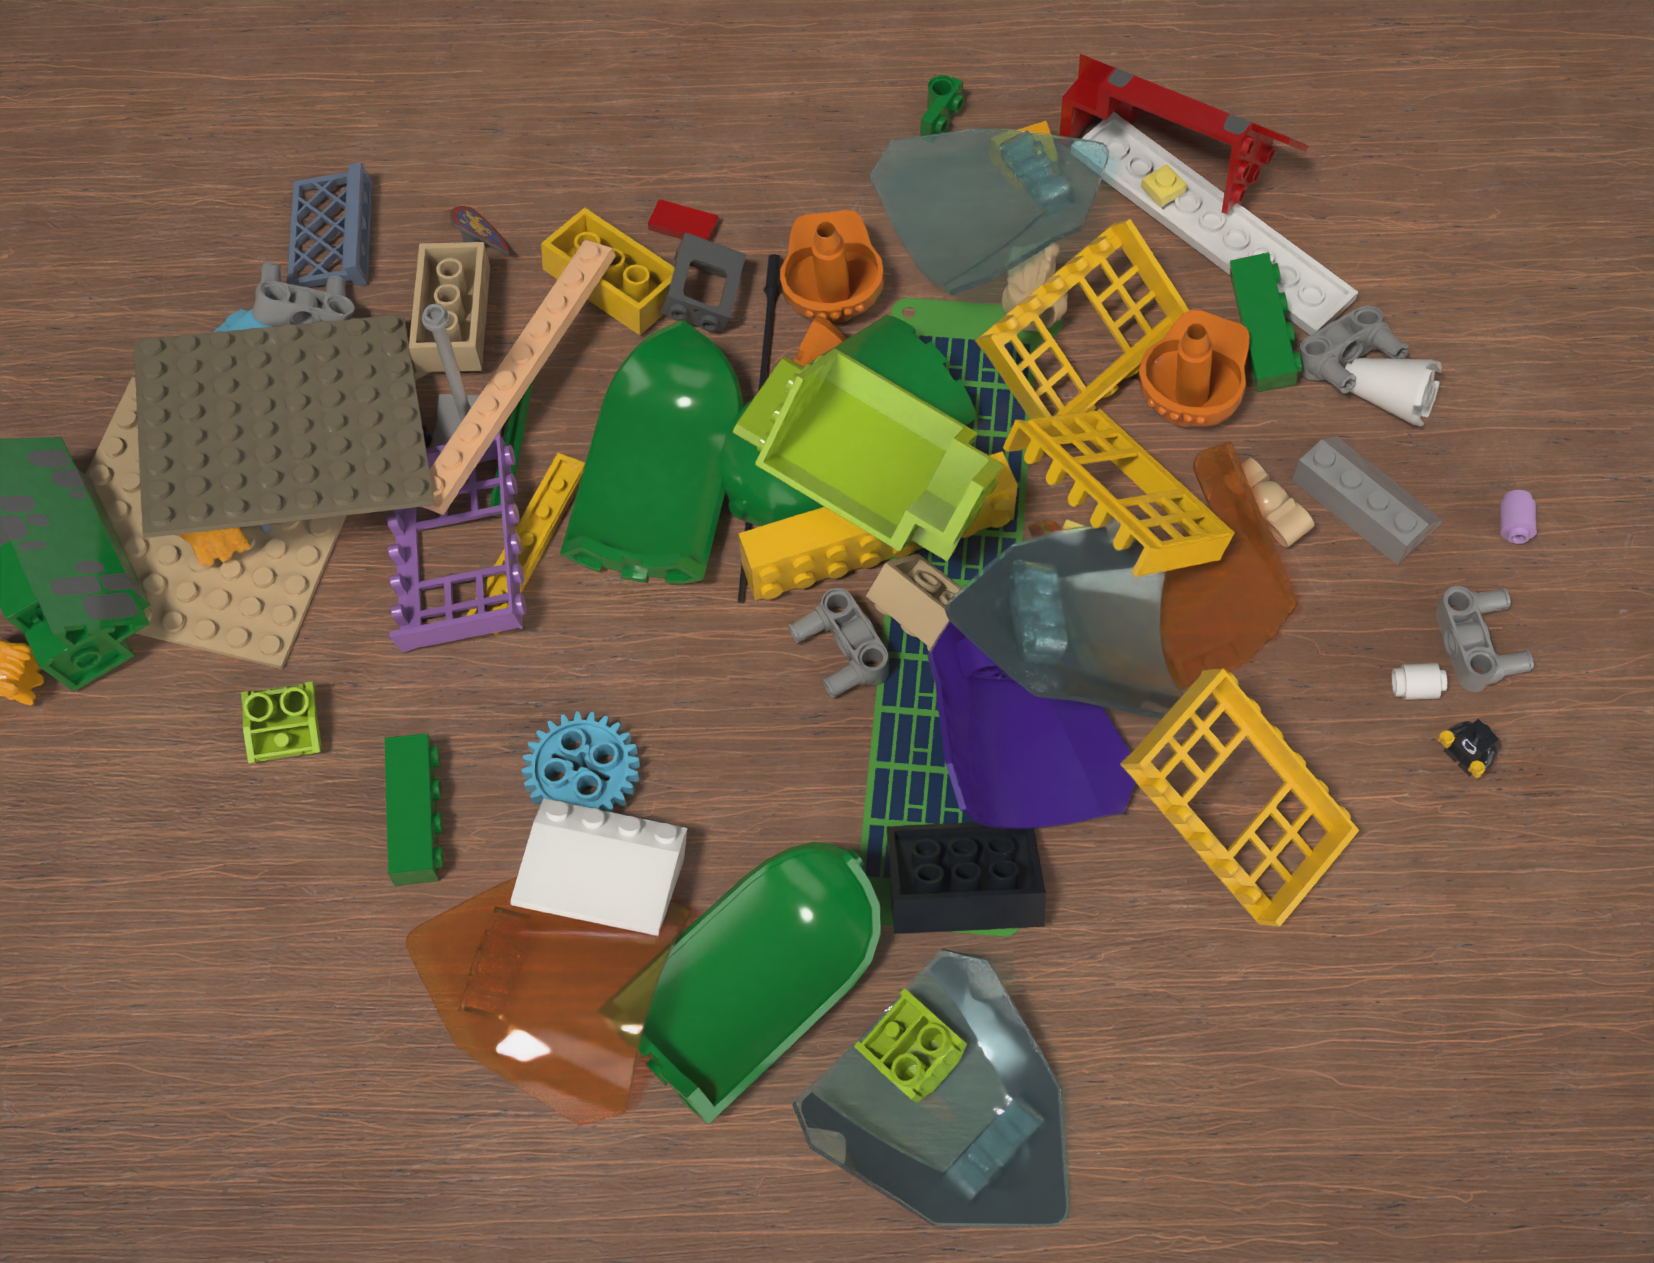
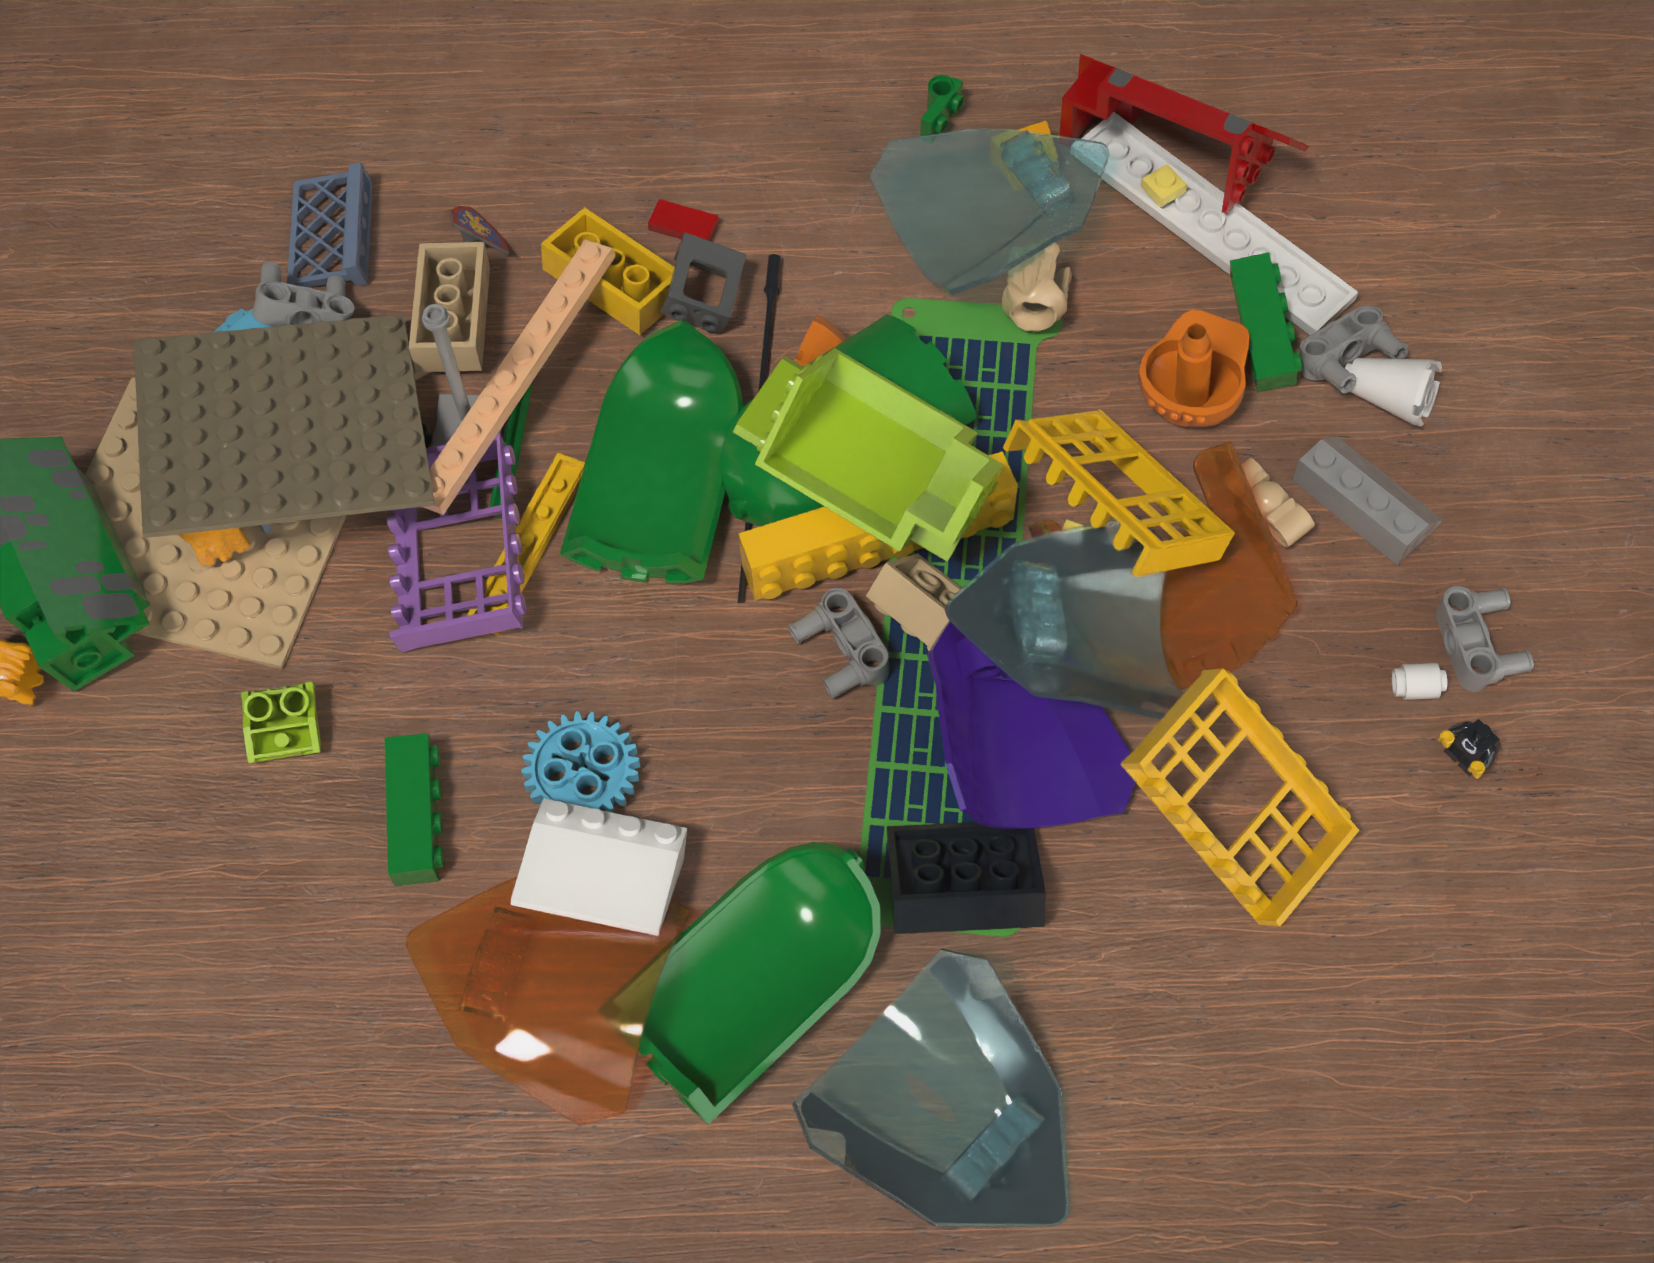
orange piece [780,210,885,324] -> none
lime slope [854,988,967,1103] -> none
yellow window [975,219,1190,419] -> none
lavender brick [1500,490,1537,544] -> none

